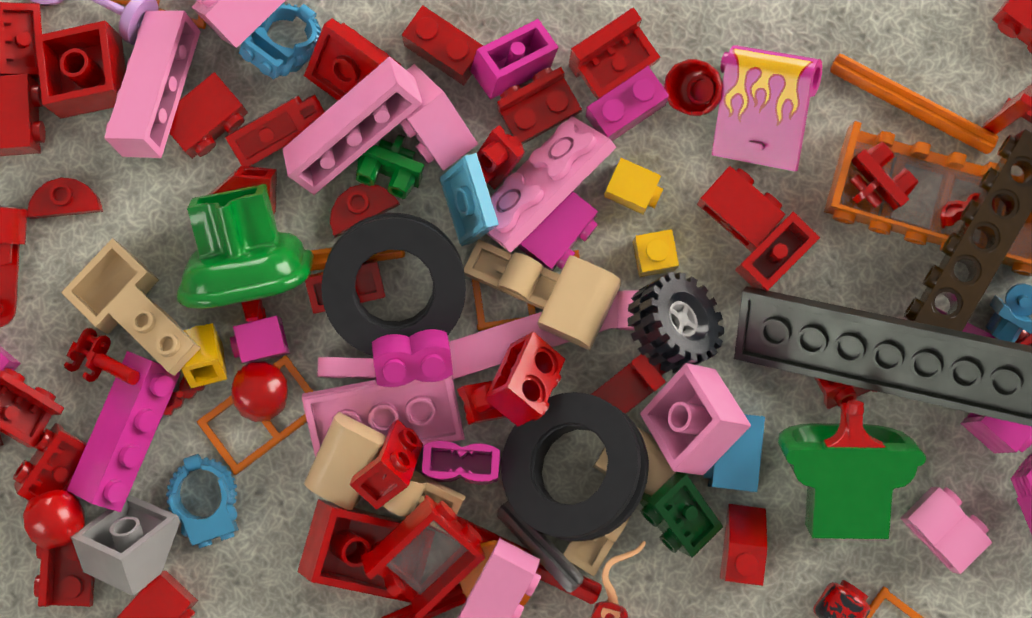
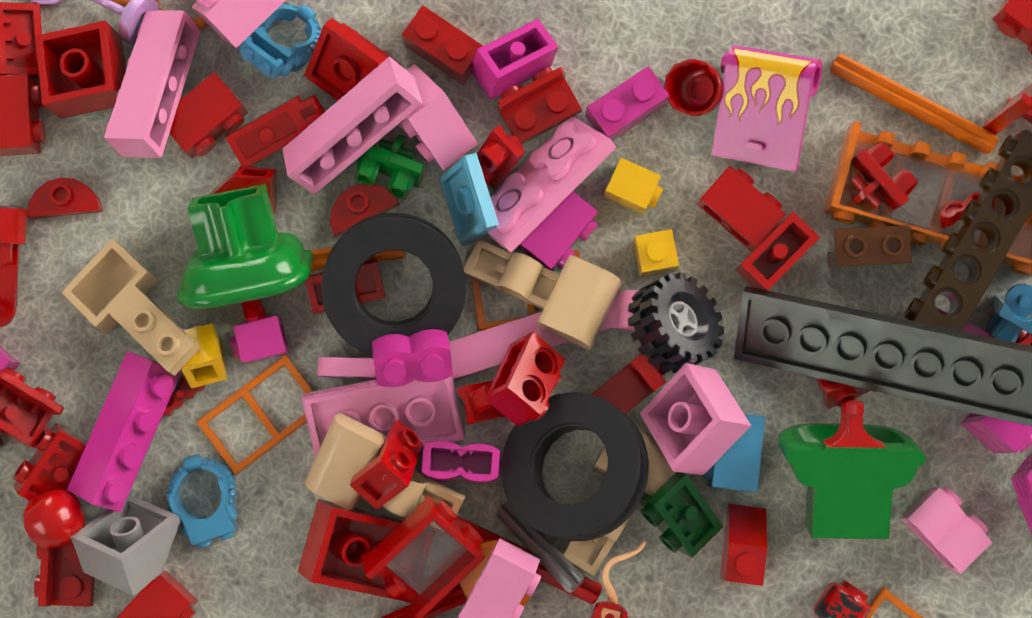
red piece [64,328,140,385] -> none
red hair [231,361,288,422] -> none
red bracket [569,7,661,100] -> none
none -> reddish brown bracket [827,226,912,267]

